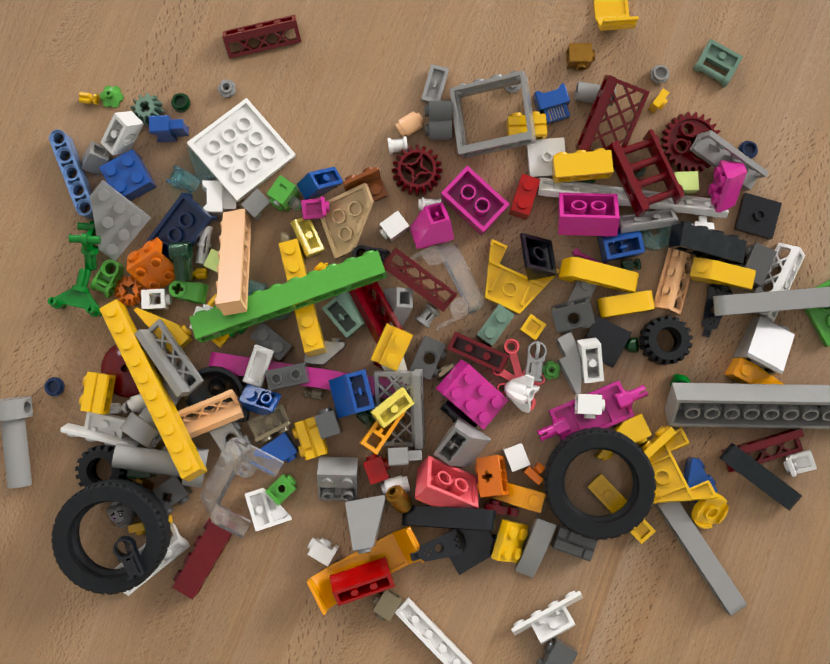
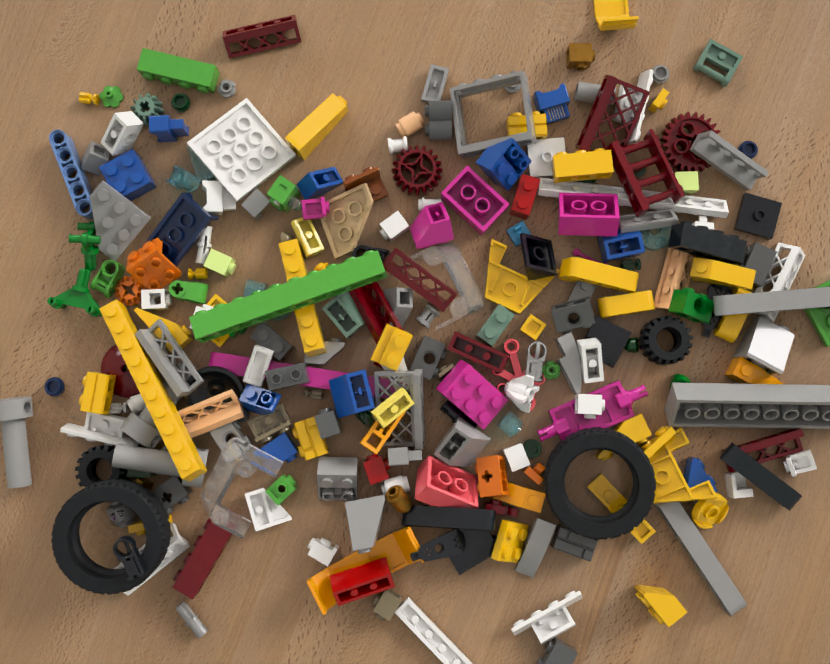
clear green piece [168,242,193,281] -> none
light nougat brick [215,208,251,316] -> none
dark pink slope [708,160,747,213] -> none
none -> bright green brick [137,48,220,94]
none -> light grey axle [176,601,208,639]
none -> yellow slope [285,93,348,161]
none -> blue slope [476,138,532,191]
none -> clear light blue brick [496,411,523,438]
none -> dark azure tile [506,220,531,247]
none -> dark green plate [523,439,541,459]
none -> white bracket [612,69,654,144]
none -> yellow slope [634,584,687,627]
none -> green brick [668,287,714,324]
none -> yellow beam [713,287,752,343]
none -> white panel [724,472,754,499]

